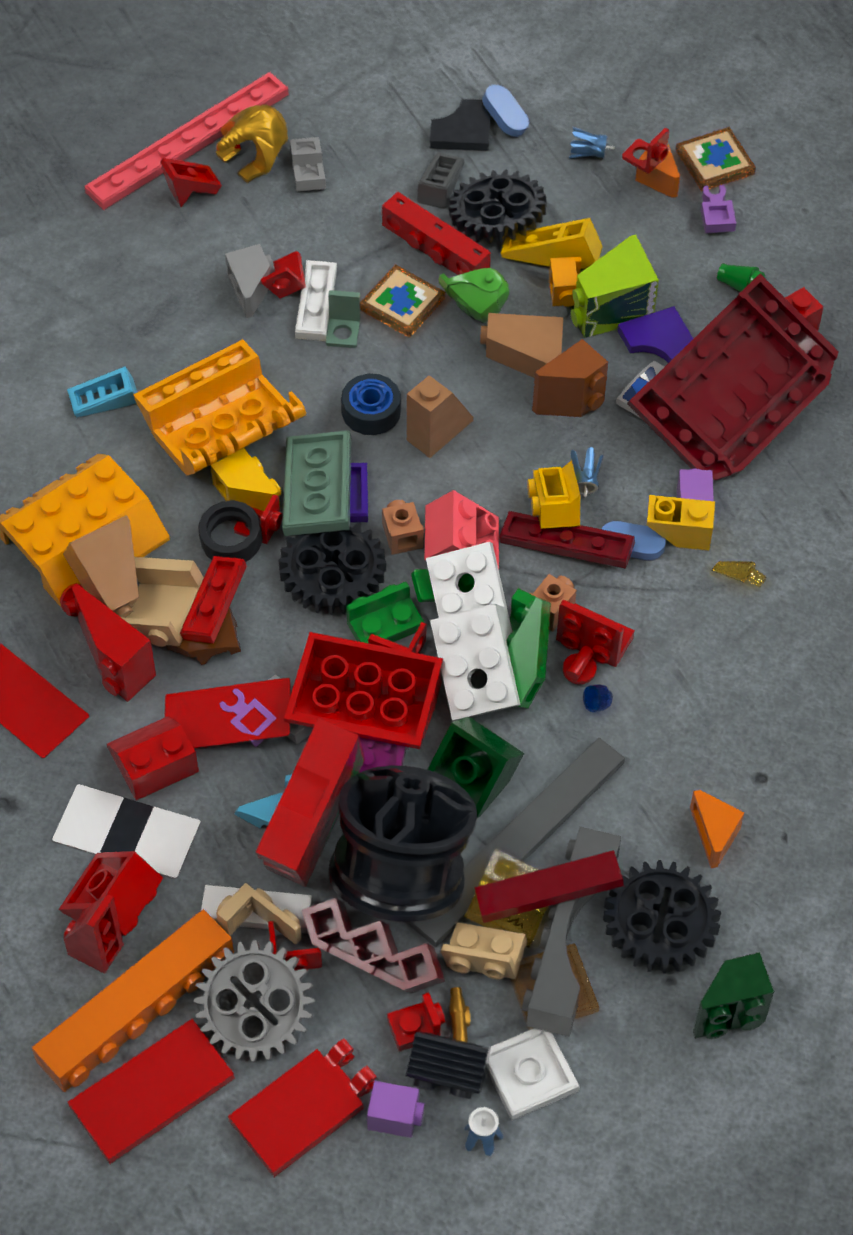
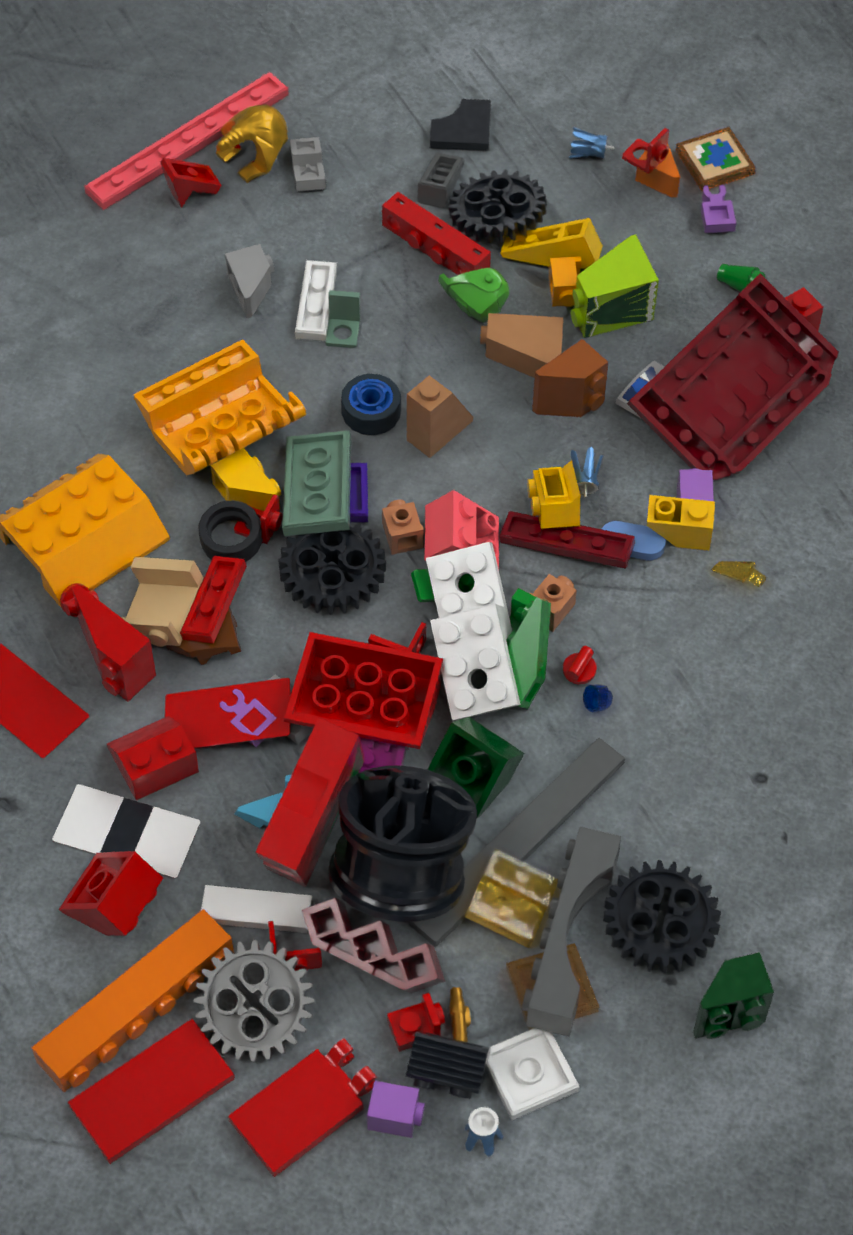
medium nougat slope [63,515,139,618] -> none
red slope [63,894,124,974] -> none
medium azure slope [67,366,137,418] -> none
tan bracket [216,883,301,944] -> none
red bracket [261,251,306,299] -> none
green bracket [346,582,424,643] -> none
tile [360,264,445,338] -> none
tan bracket [441,922,527,980] -> none
dark red tile [474,850,624,923] -> none
medium blue tile [482,85,529,137] -> none
red bracket [556,600,635,667] -> none
dark purple tile [617,306,693,363] -> none
orange slope [690,790,744,868] -> none

